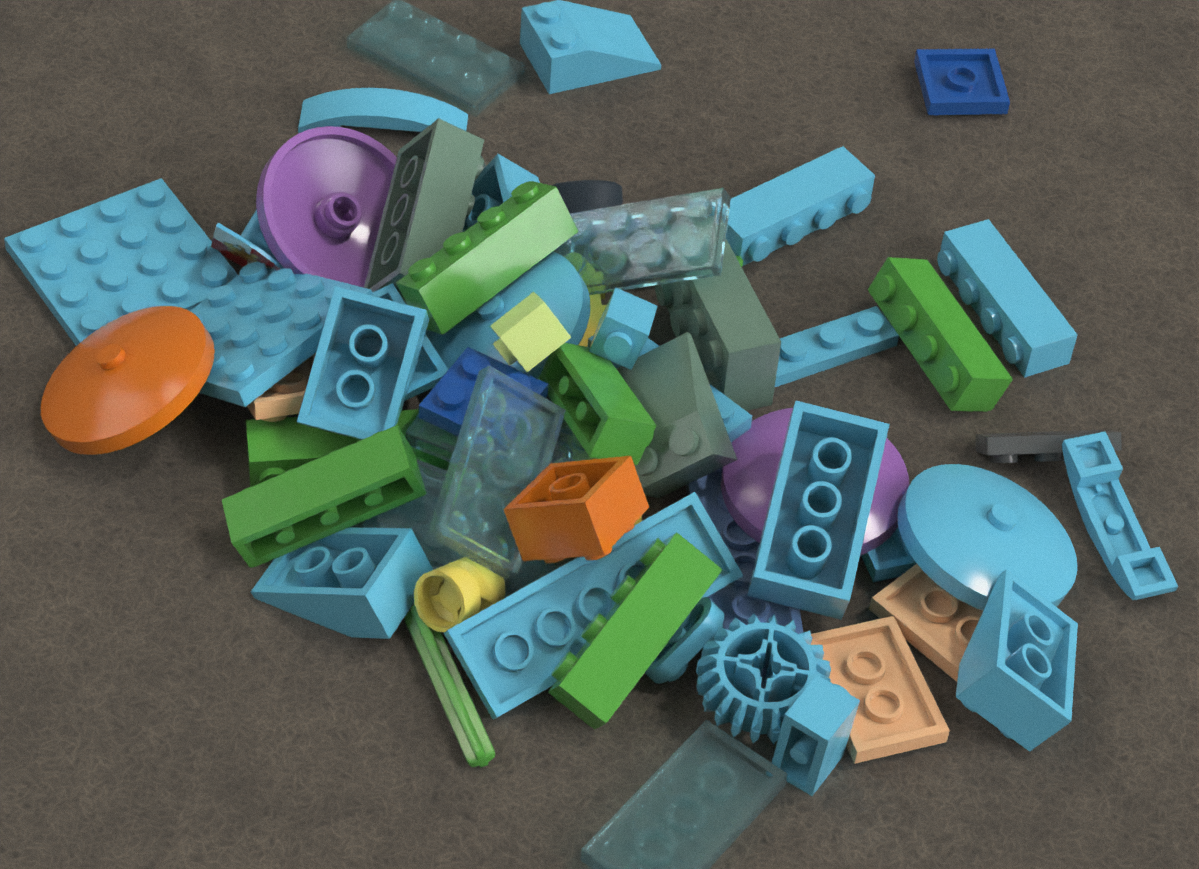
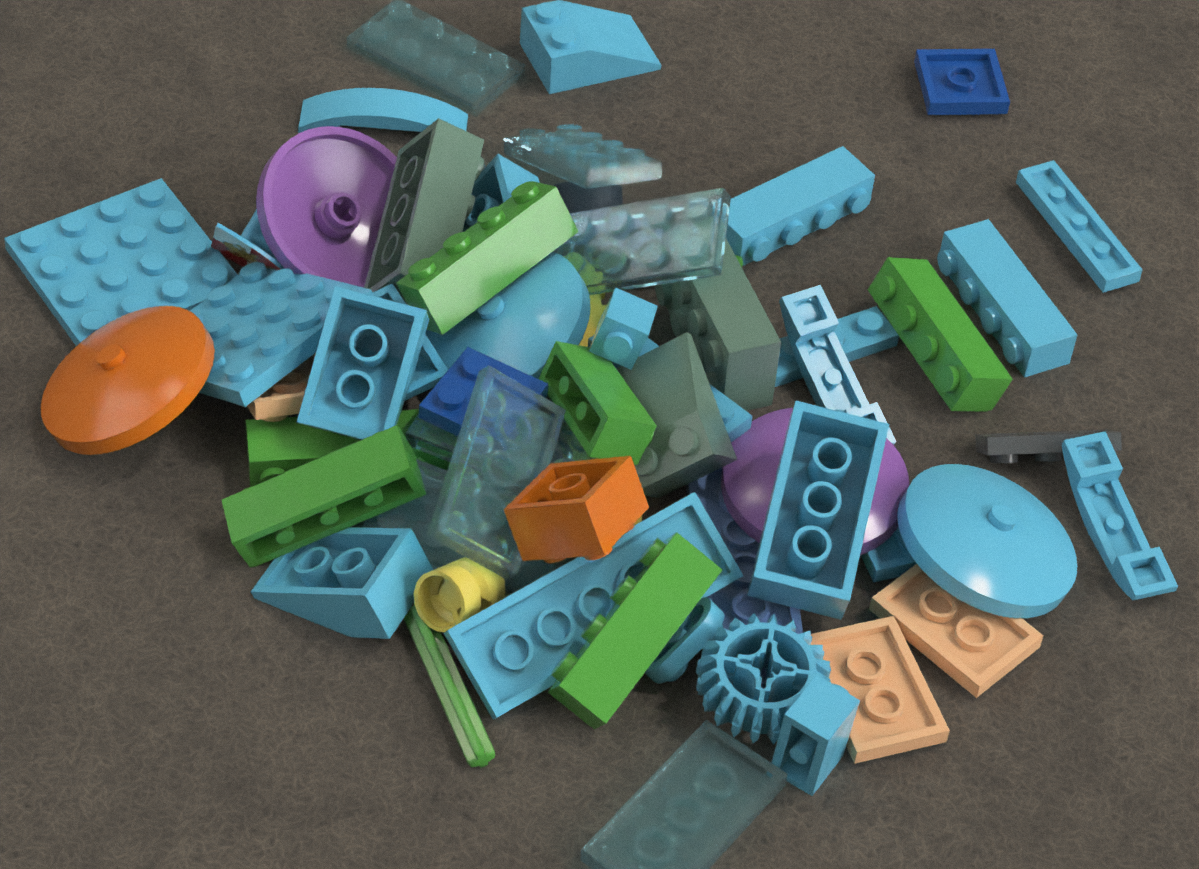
yellowish green brick [490,292,571,372] -> none
medium azure slope [956,569,1078,752] -> none
none -> clear light blue plate [504,124,662,188]
none -> medium azure slope [779,285,896,445]
none -> medium azure plate [1016,160,1143,293]

